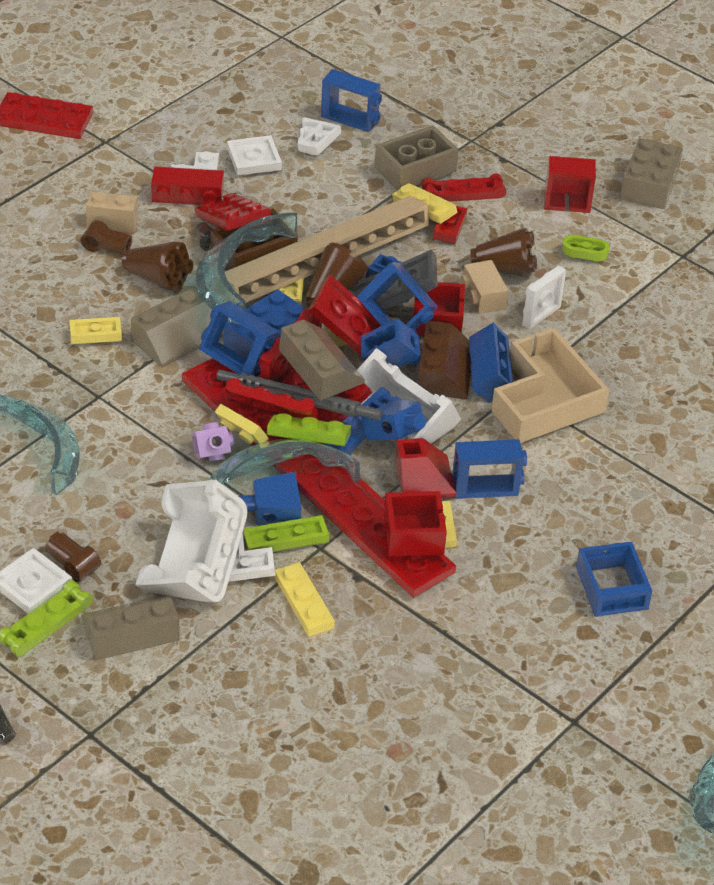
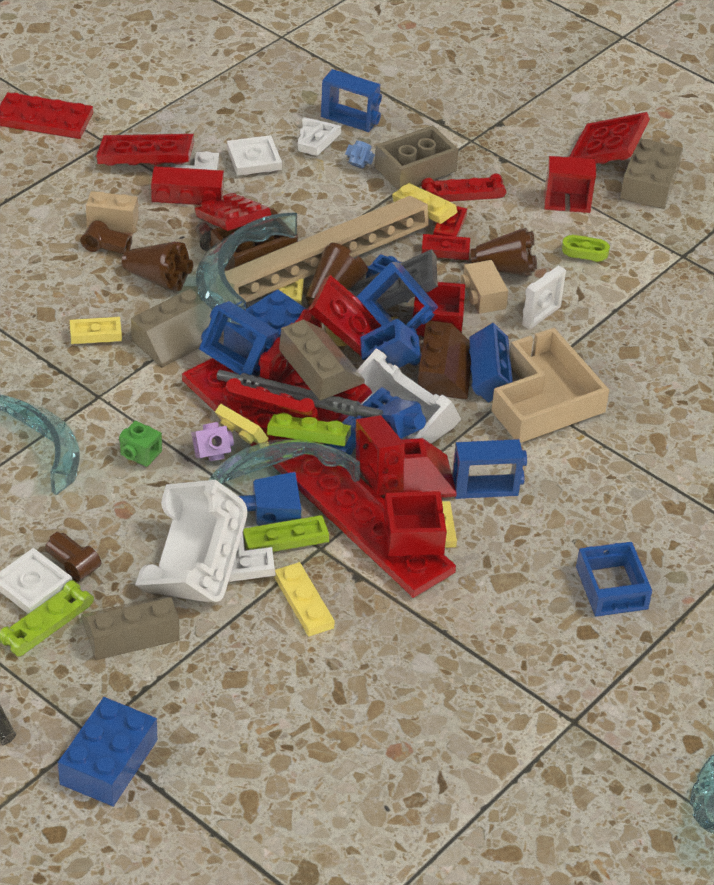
none -> blue brick [58,697,158,807]
none -> red plate [96,133,195,166]
none -> bright green brick [119,420,162,467]
none -> medium blue gear [345,140,375,168]
none -> red window [356,415,404,496]
none -> red plate [421,234,470,260]
none -> red plate [569,112,650,164]

